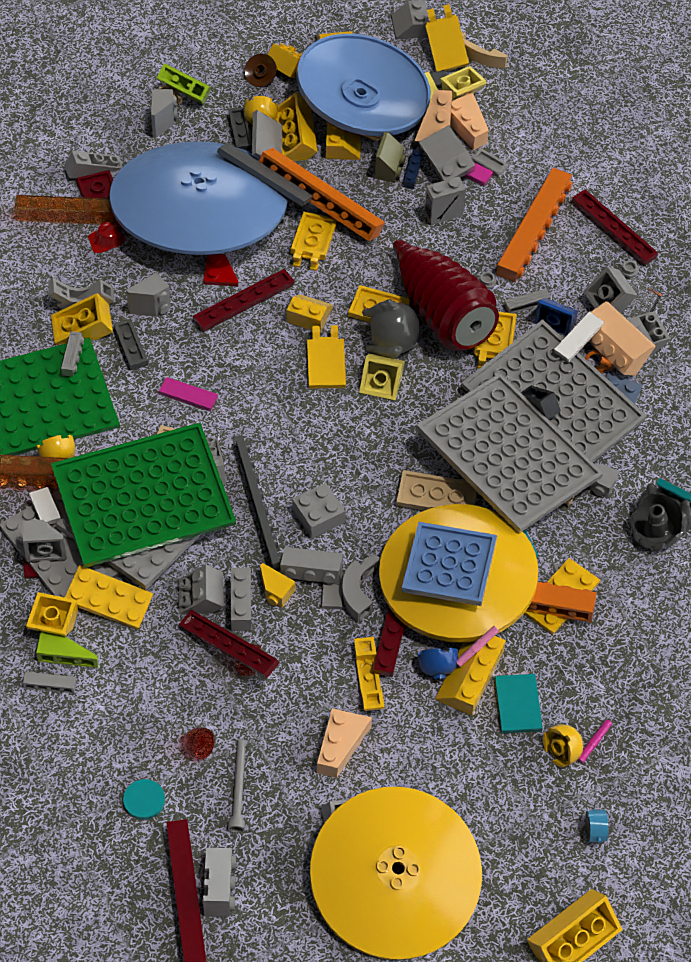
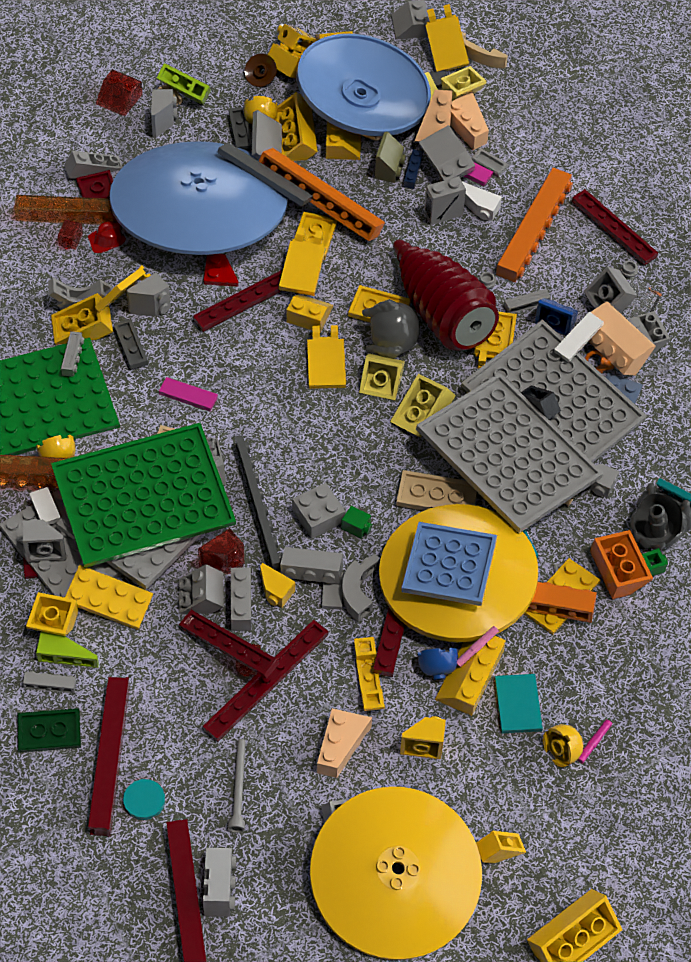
clear red helmet [181,727,215,759] -> none
dark azure piece [585,809,608,843] -> none
none -> dark green tile [17,708,81,753]
none -> clear red brick [58,220,83,250]
none -> dark red tile [88,677,130,837]
none -> yellow tile [95,265,151,312]
none -> clear red slope [96,69,143,116]
none -> clear red slope [198,528,245,574]
none -> dark red plate [203,620,329,742]
none -> yellow torso [277,24,317,53]
none -> yellow tile [279,227,326,296]
none -> green brick [341,505,373,539]
none -> light yellow slope [390,374,456,438]
none -> yellow slope [400,716,446,759]
none -> white slope [462,182,502,221]
none -> yellow slope [476,831,526,863]
none -> orange slope [590,530,653,599]
none -> green brick [642,548,668,576]

